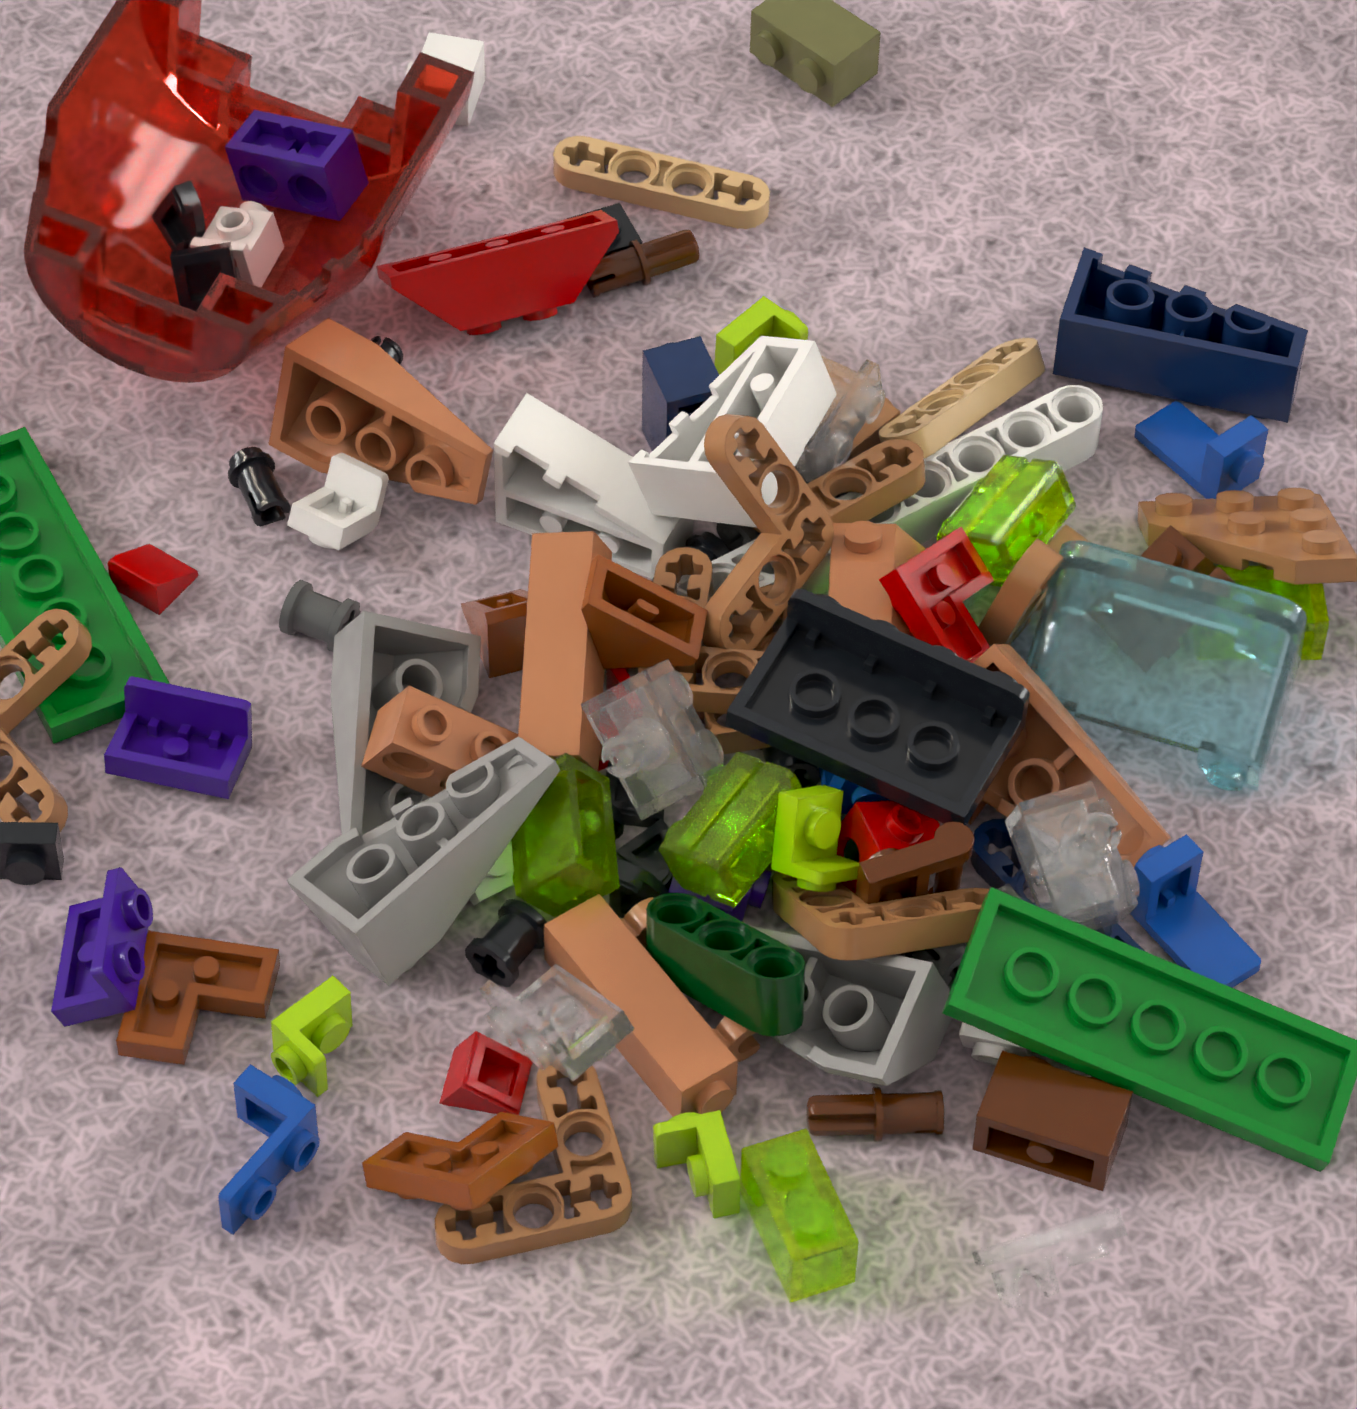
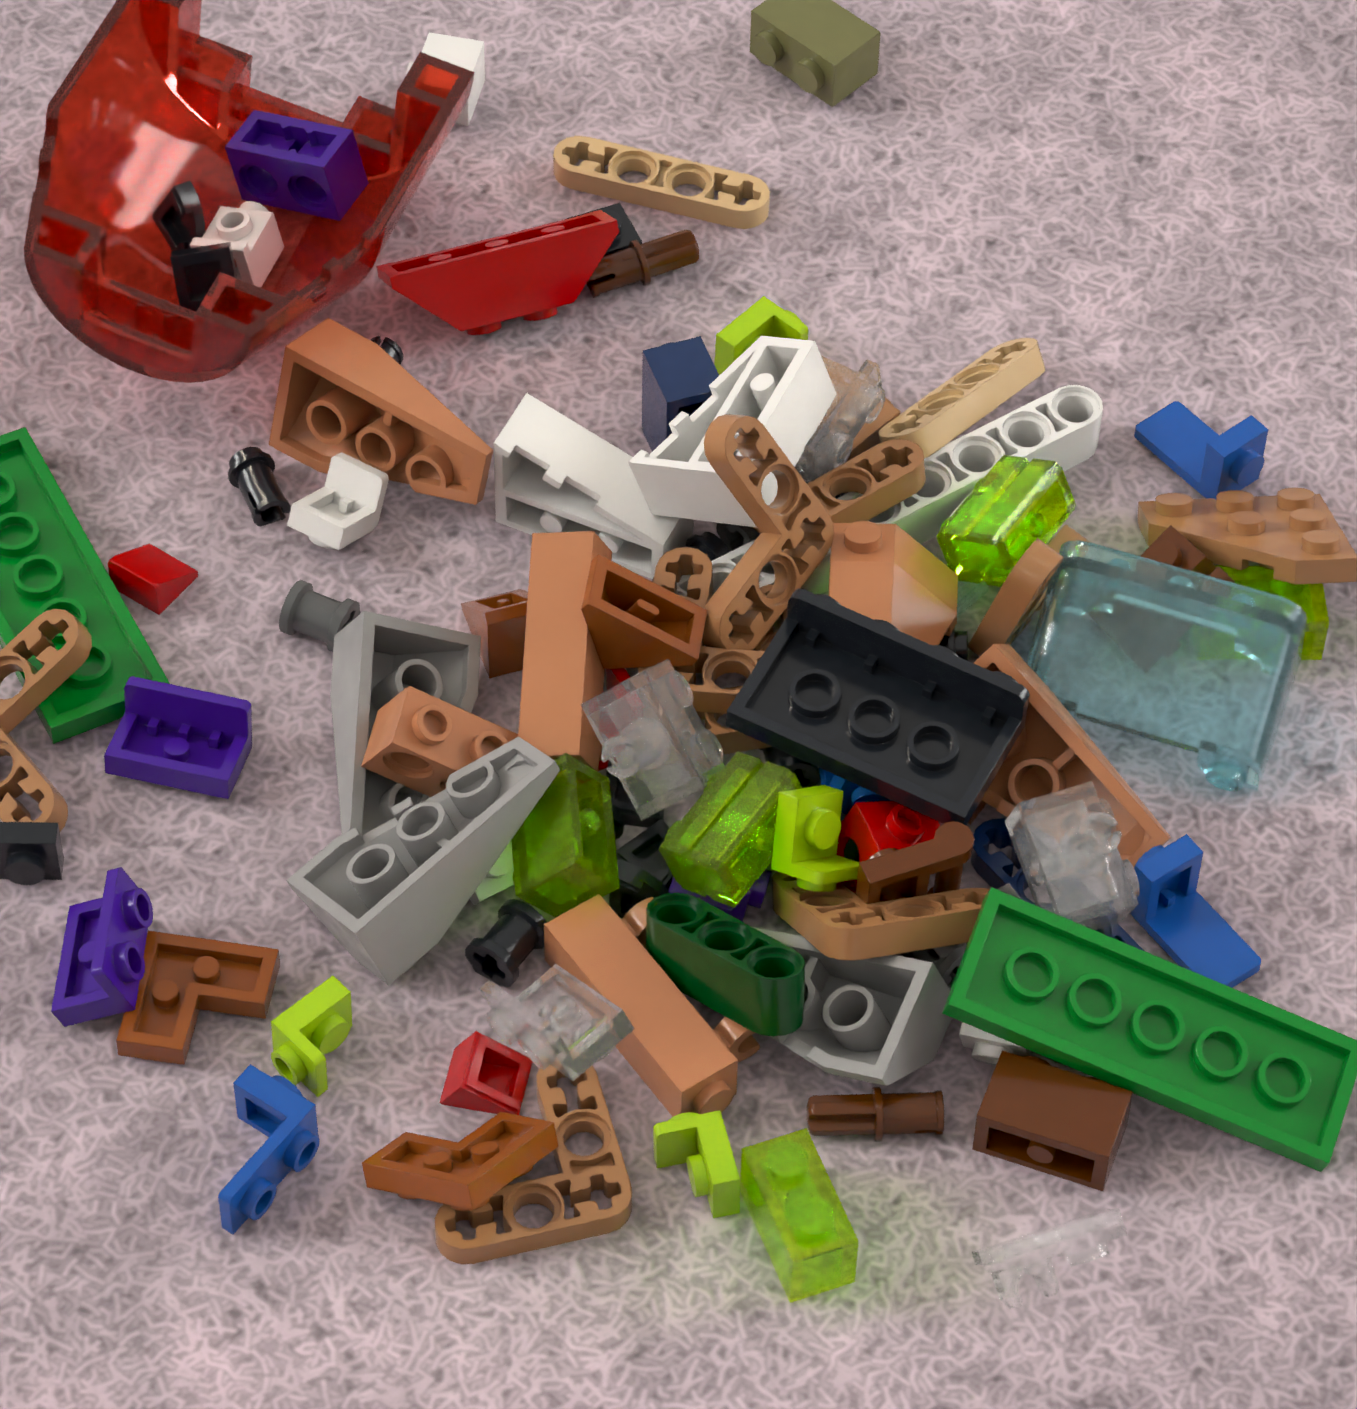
red plate [879,526,994,663] -> none
dark blue wedge [1053,247,1308,423] -> none

